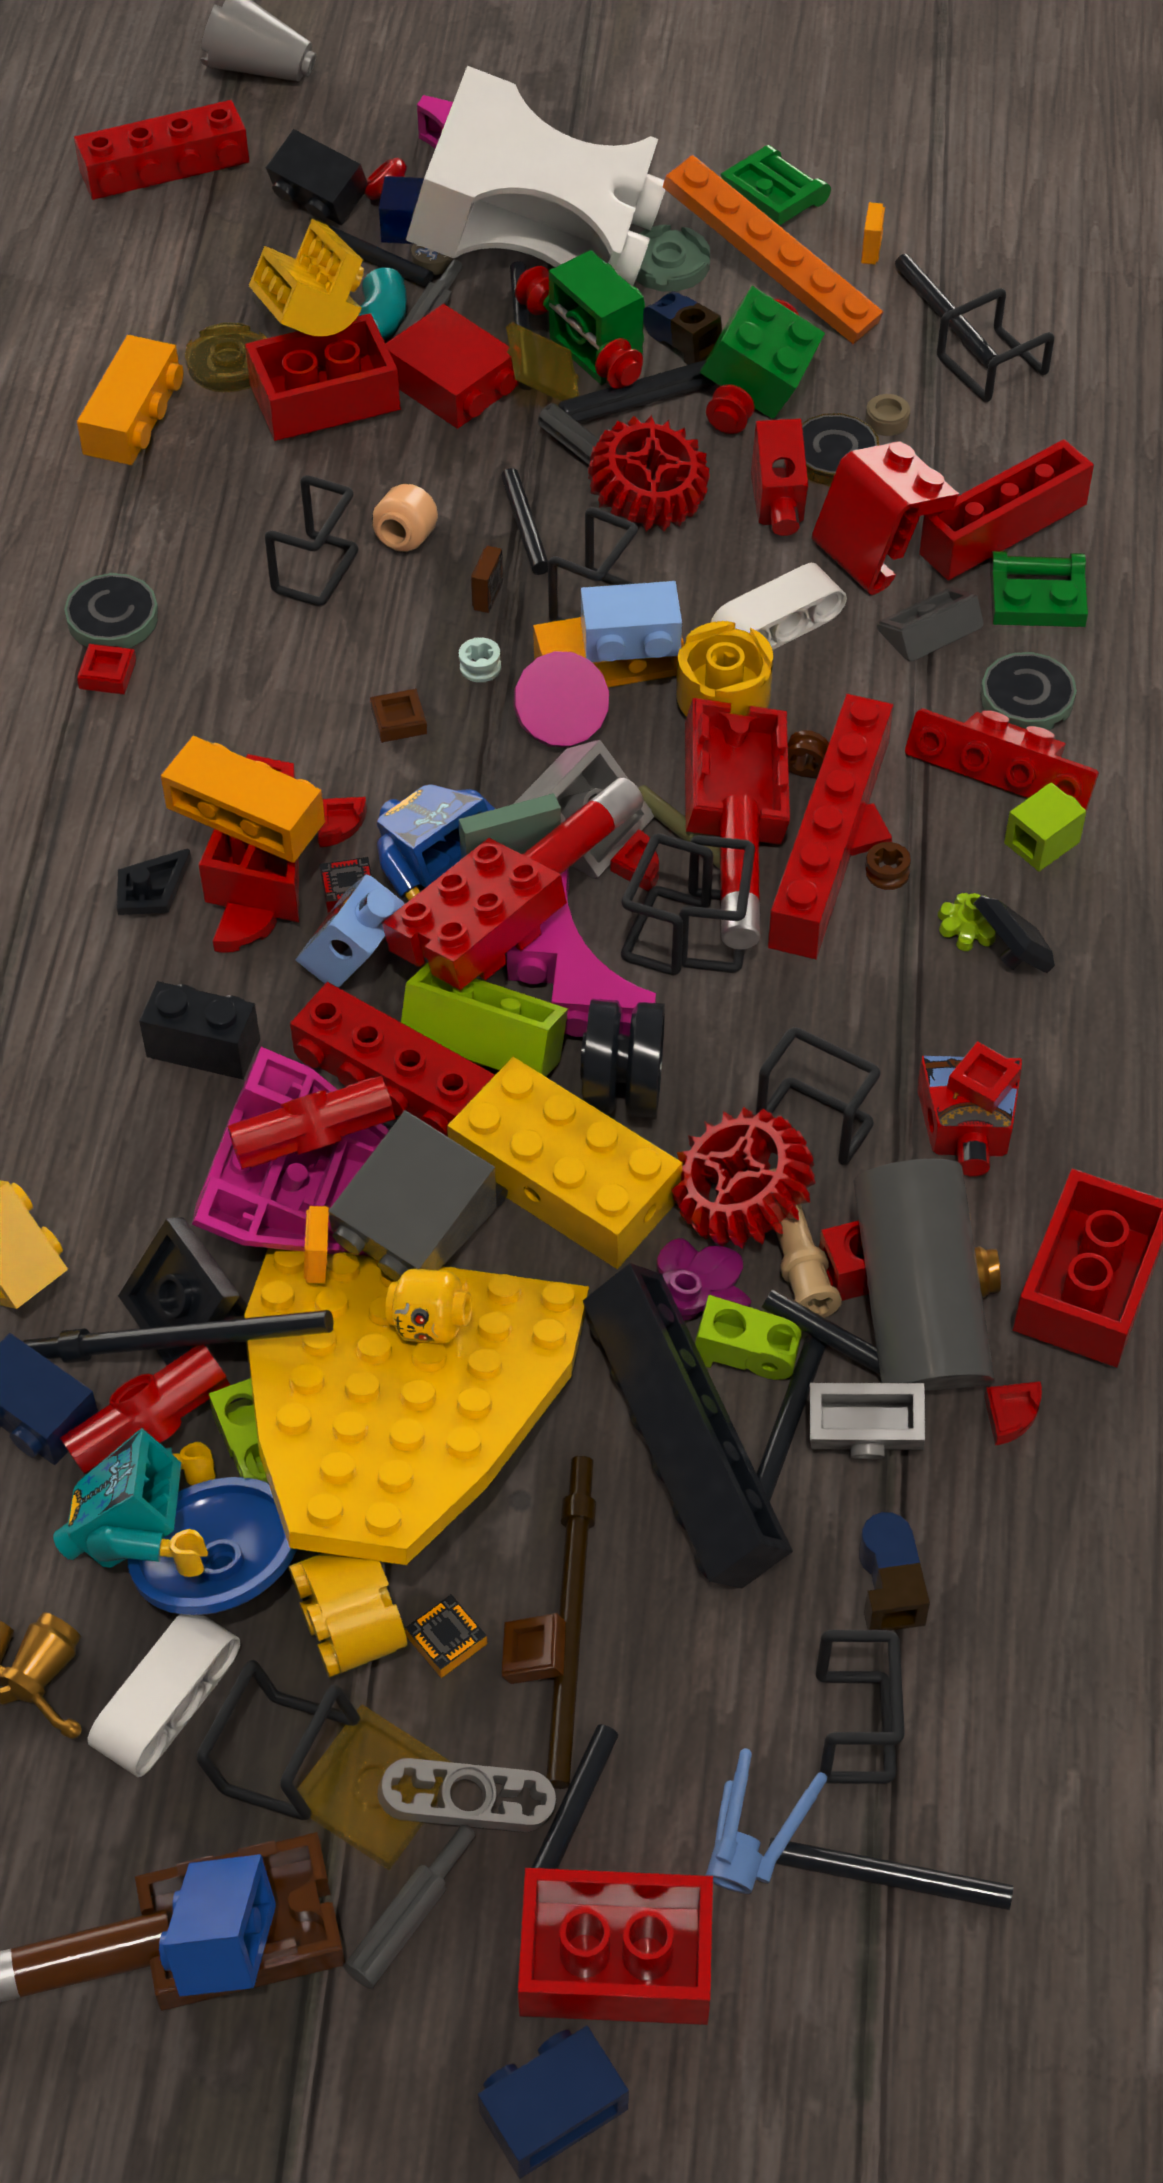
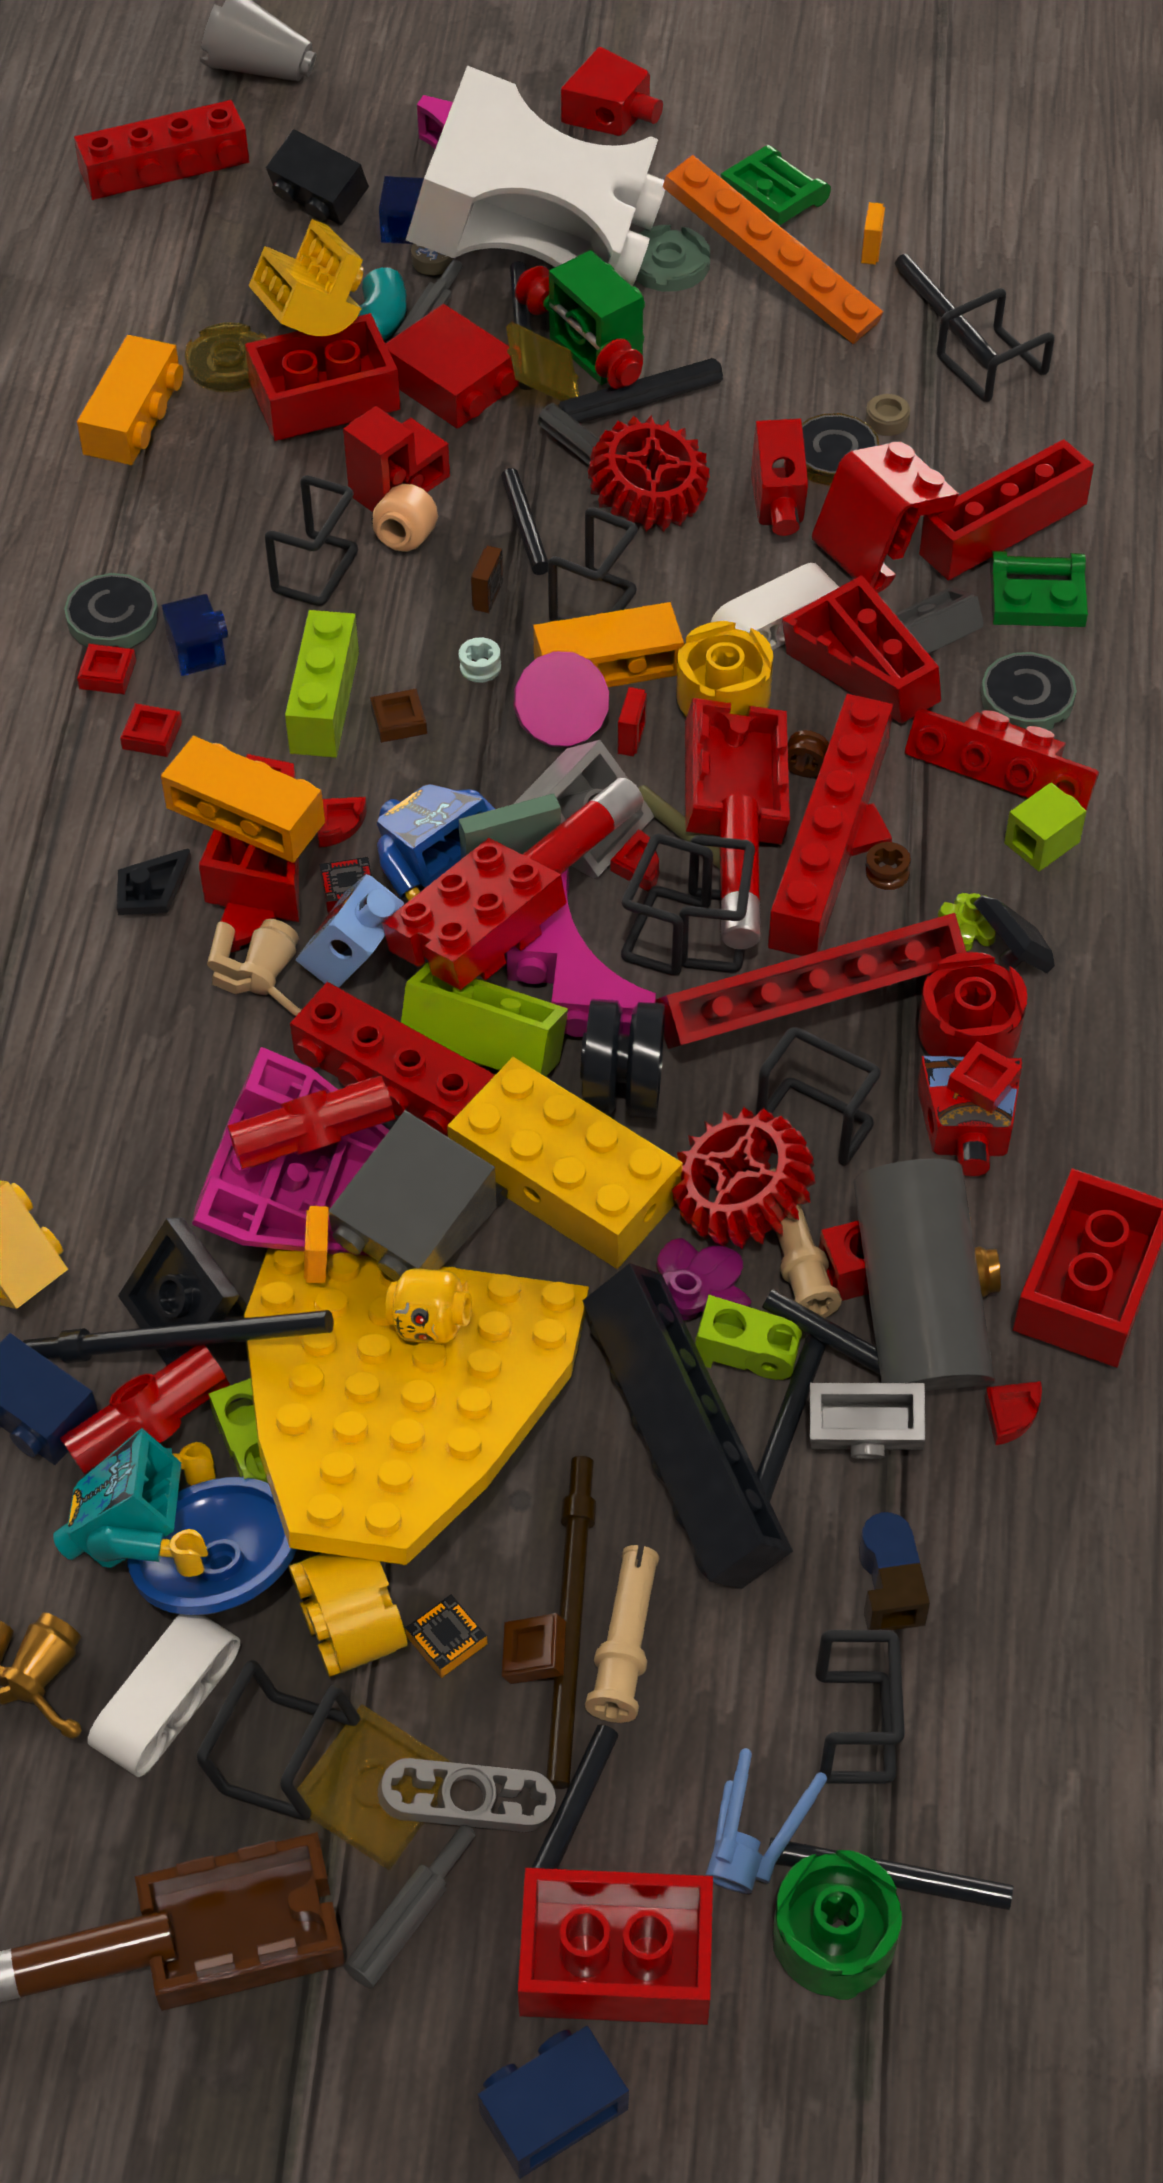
black brick [139,981,260,1080] -> none
blue brick [159,1854,276,1997] -> none
black bar [328,225,434,287] -> none
red piece [364,158,407,200] -> none
light blue brick [581,581,682,662] -> none
dark brown leg [643,291,722,365] -> none
green brick [700,286,825,434] -> none
none -> red tile [120,703,182,757]
none -> clear blue brick [162,594,228,676]
none -> tan piece [207,919,302,1016]
none -> lime brick [285,610,359,758]
none -> red brick [343,406,450,512]
none -> red torso [561,47,663,136]
none -> tan pin [585,1545,659,1723]
none -> red tile [618,687,647,757]
none -> red brick [656,913,966,1049]
none -> green brick [773,1850,902,2000]
none -> red wedge [782,575,941,724]
none -> red brick [918,952,1028,1058]

